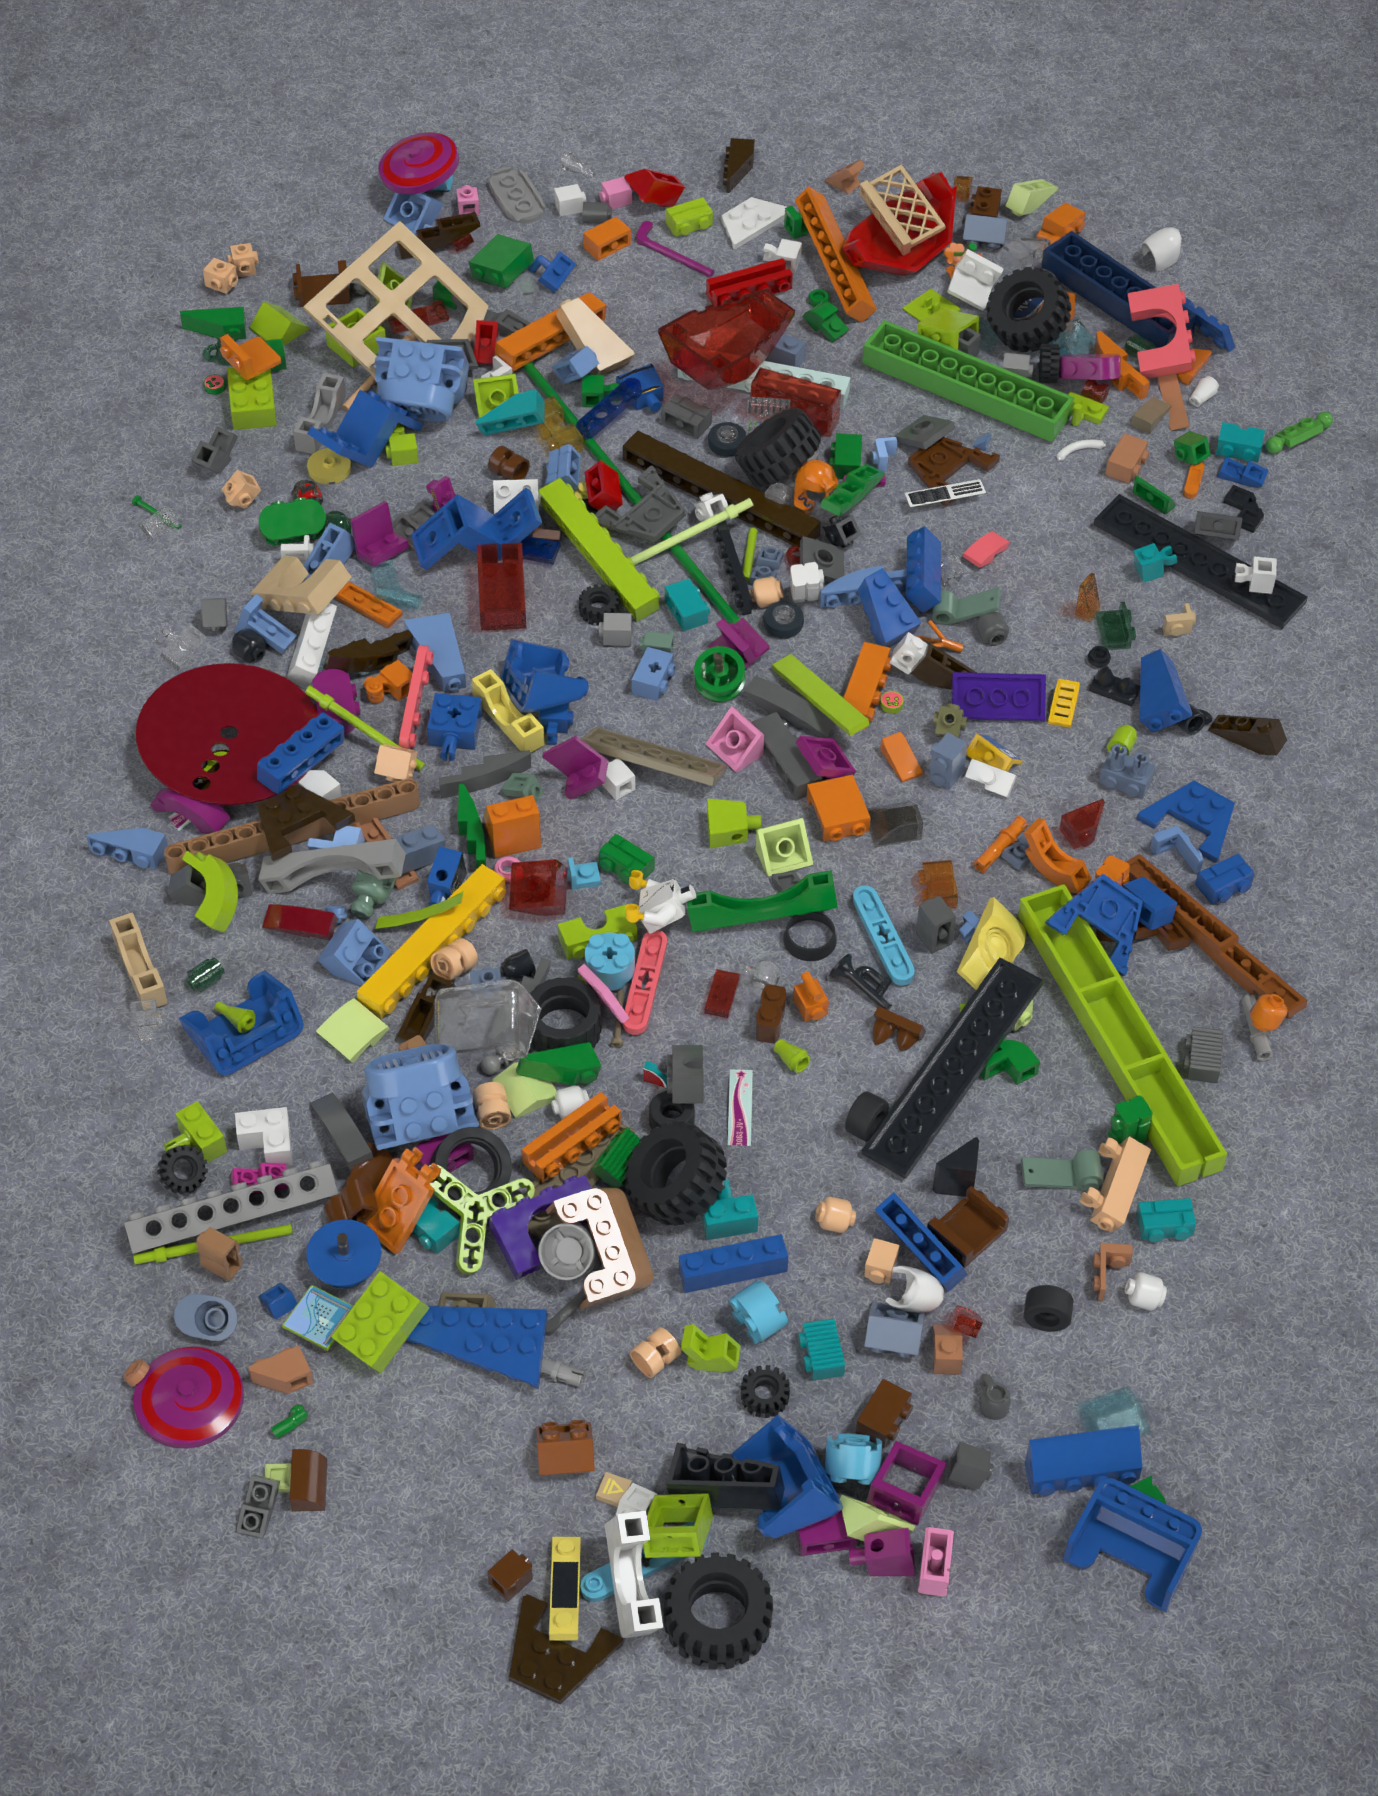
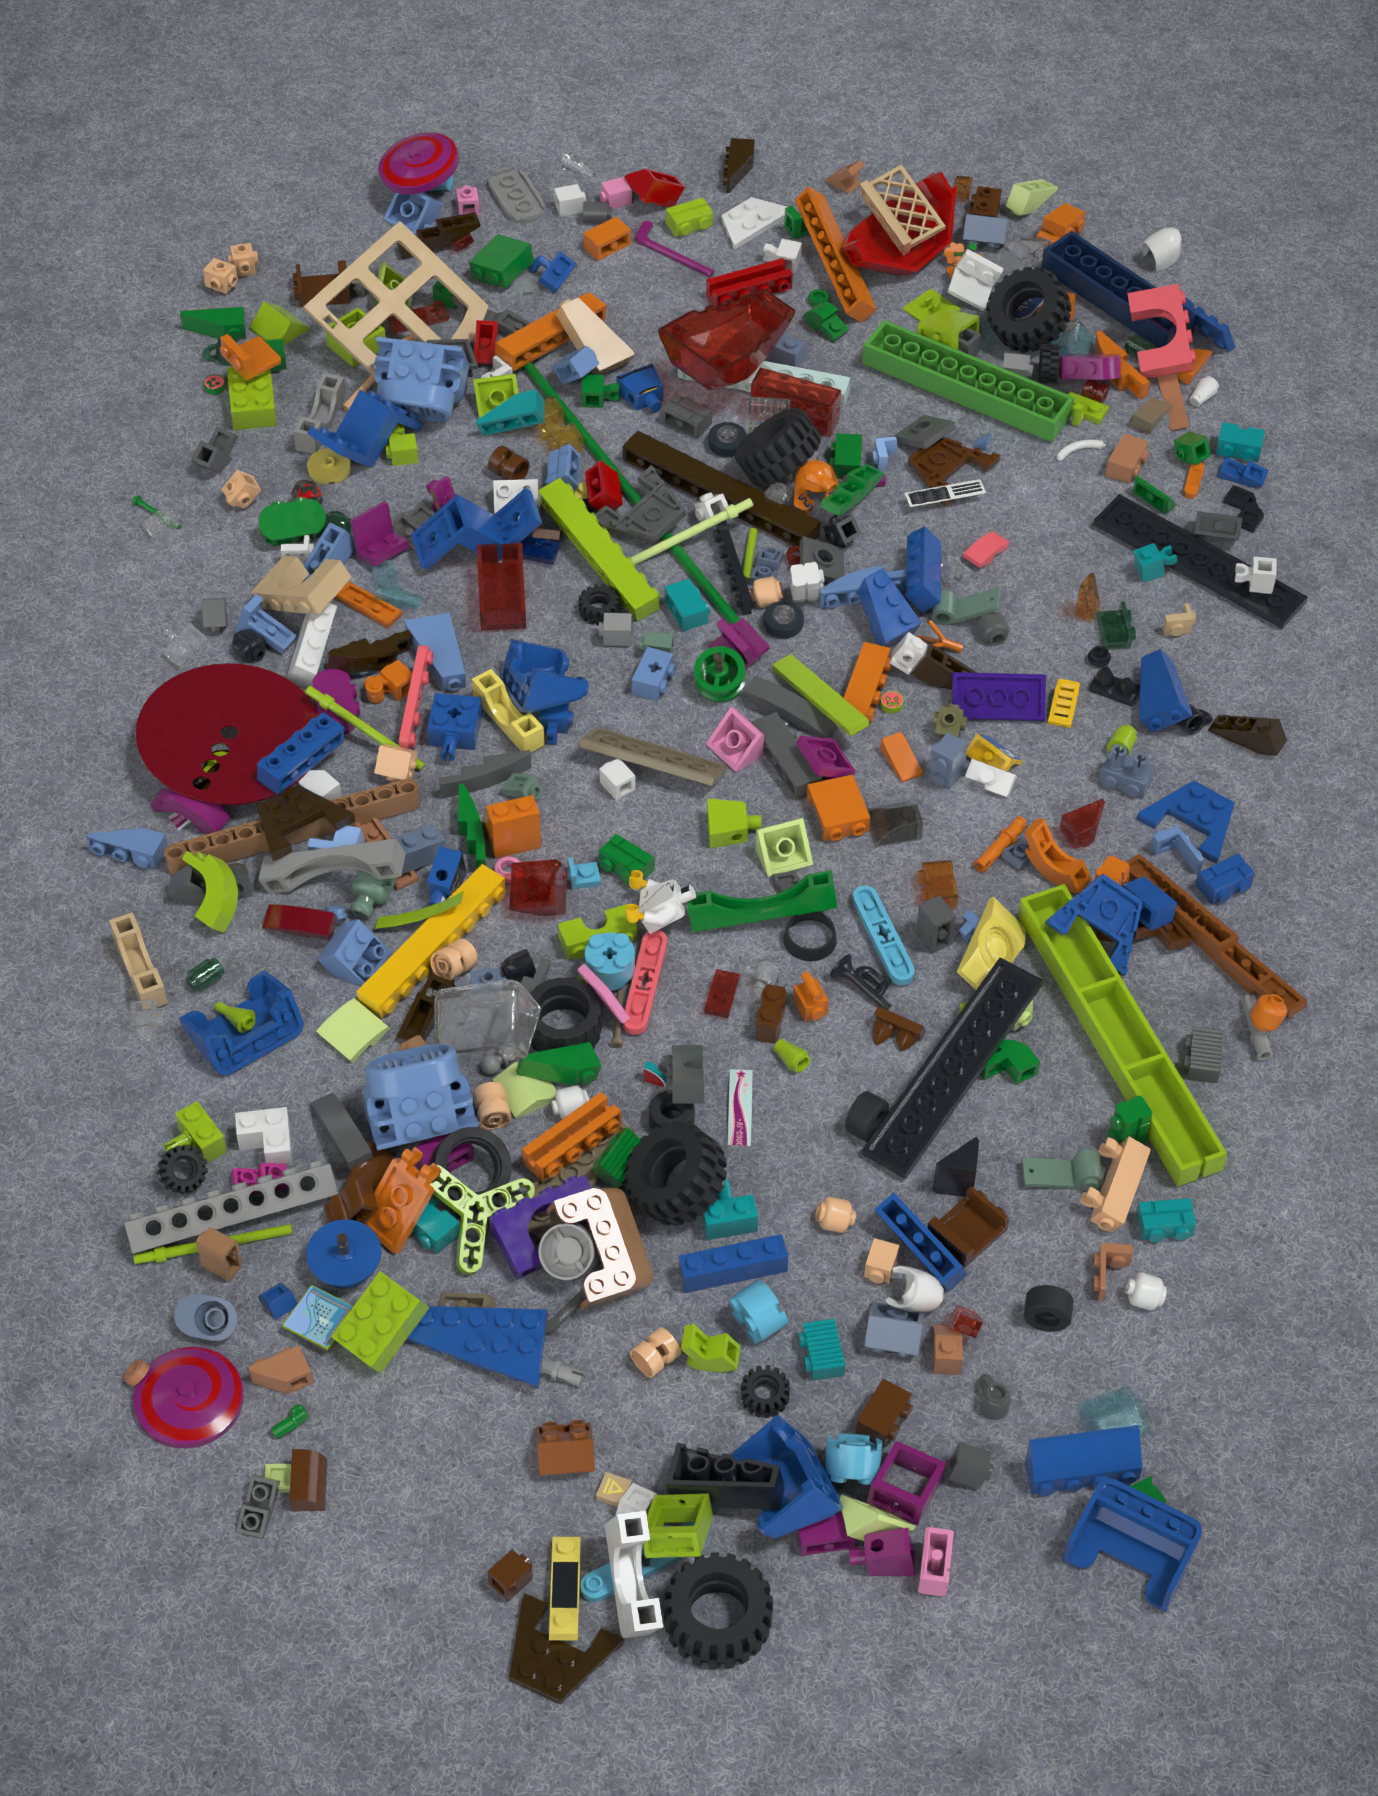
magenta bracket [542,736,609,799] -> none
clear blue beam [576,378,642,439] -> none
bright green plate [1266,411,1333,454] -> none

